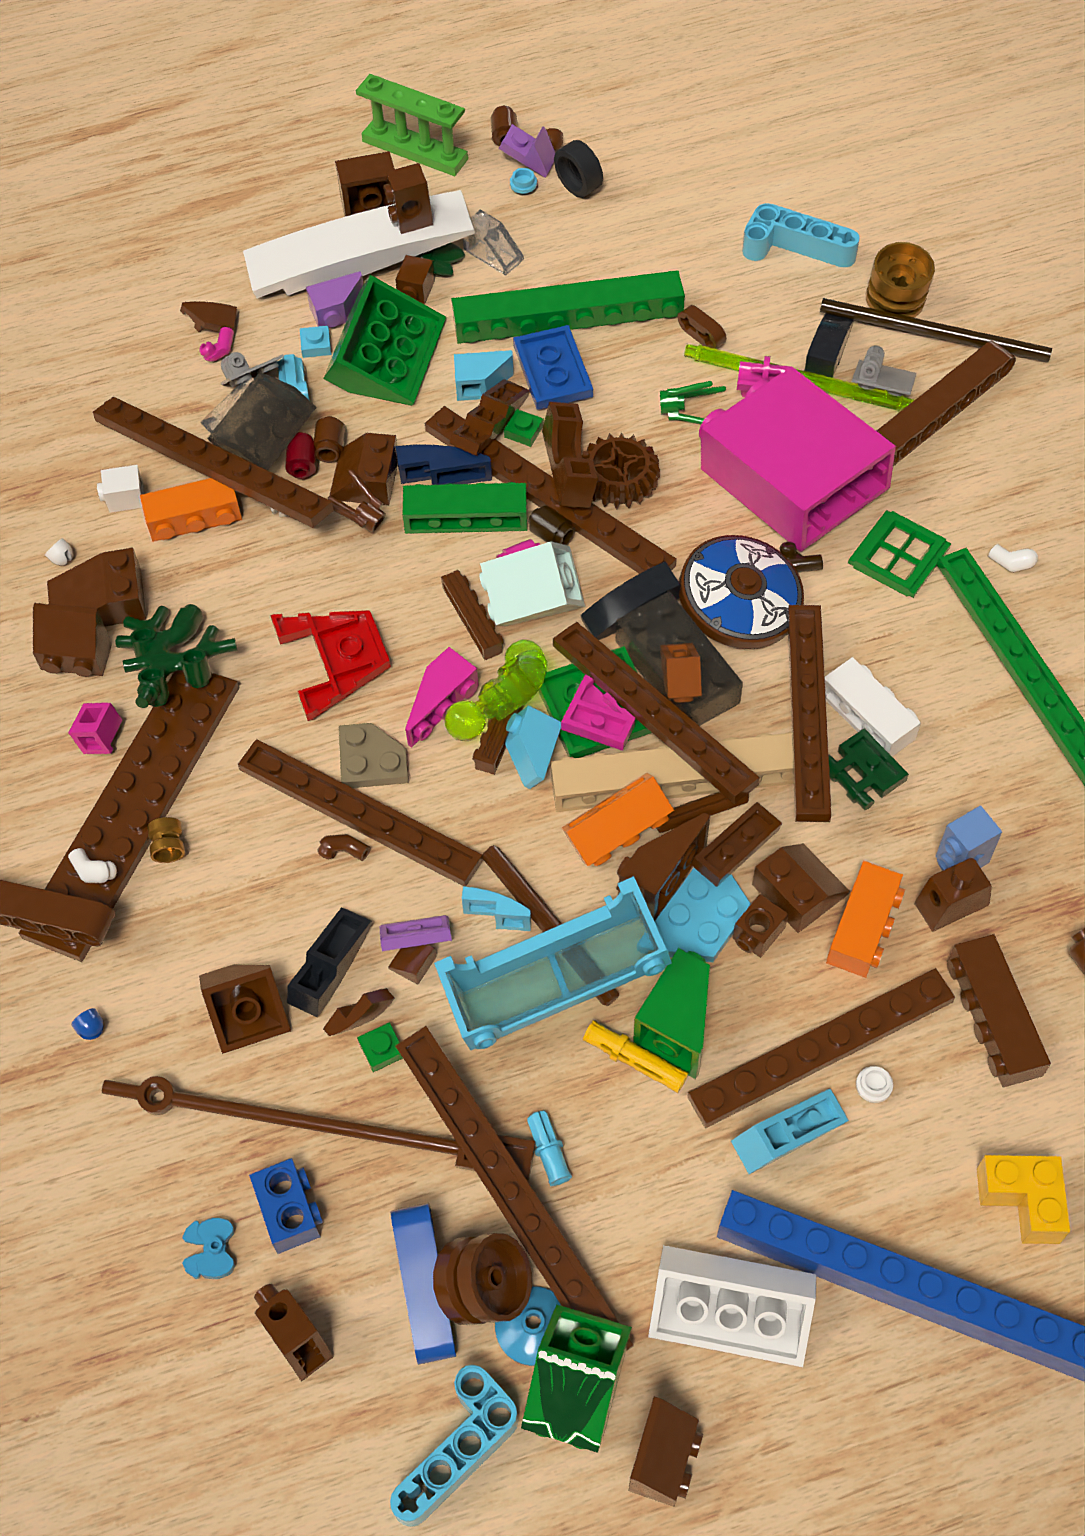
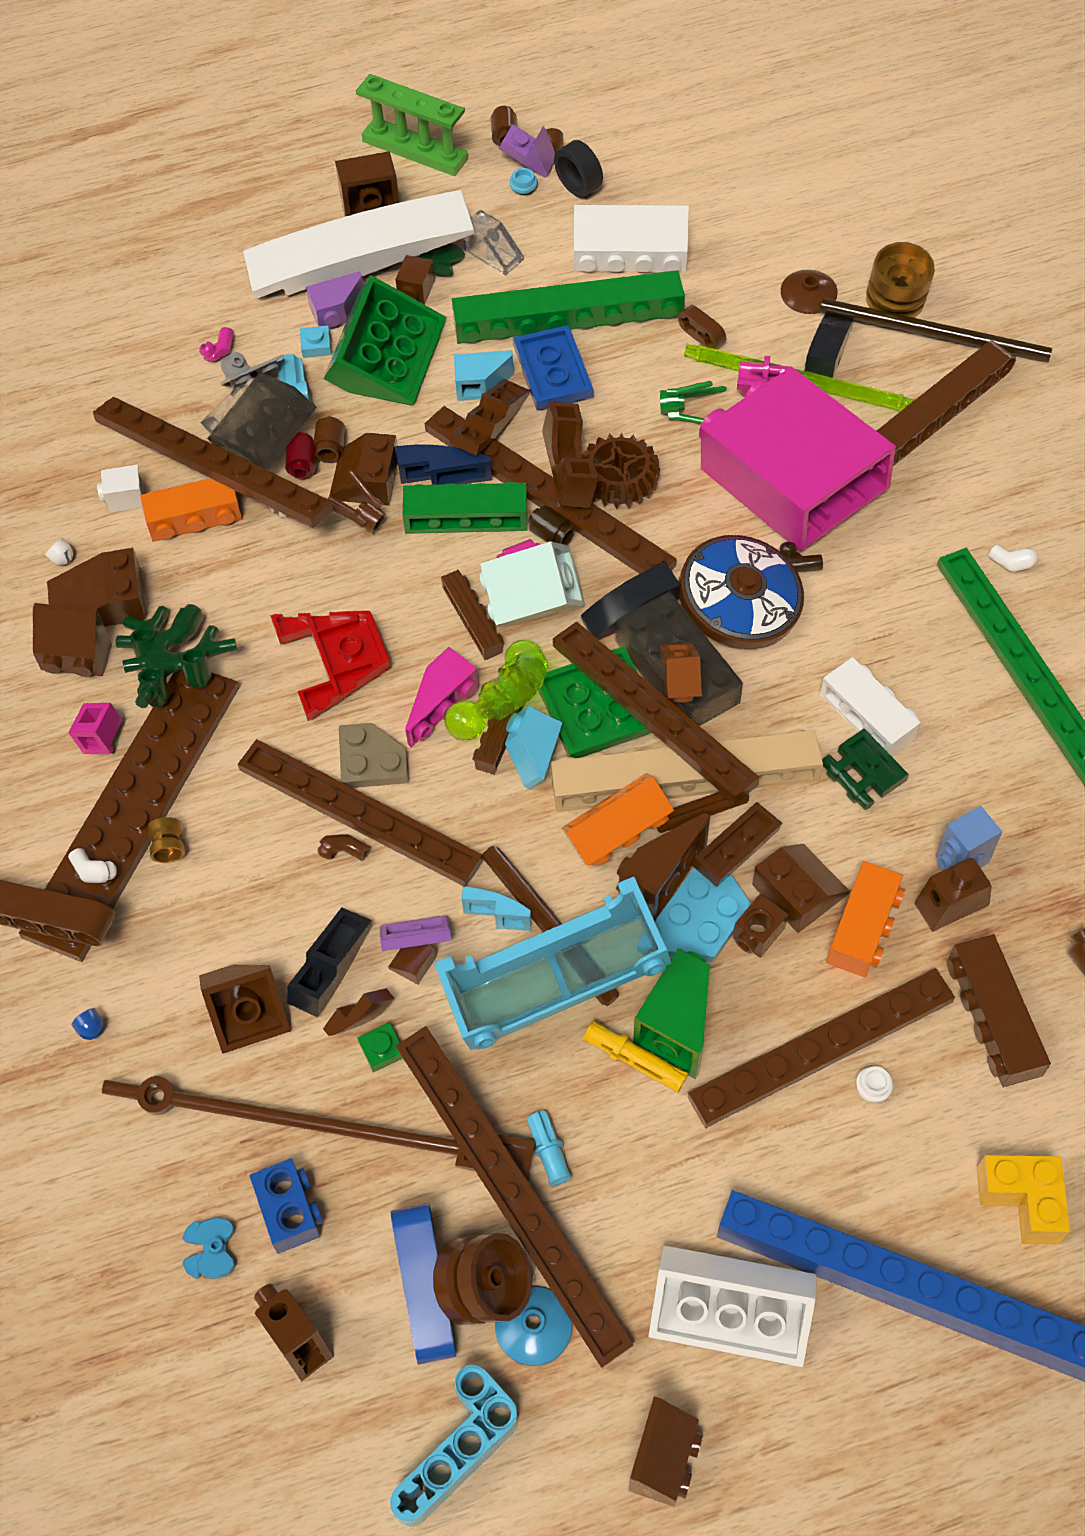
reddish brown slope [180,301,237,333] -> none
reddish brown brick [384,163,433,234] -> none
green plate [504,409,544,447] -> none
slope [521,1304,632,1453] -> none
dark pink wing [561,675,635,751] -> none
medium azure slope [731,1089,849,1174] -> none
medium azure beam [742,203,860,267] -> none
reddish brown plate [788,605,831,822] -> none
green piece [848,510,951,598] -> none
light grey hinge [851,345,917,396] -> none
none -> white slope [574,205,689,272]
none -> reddish brown dish [781,270,838,314]

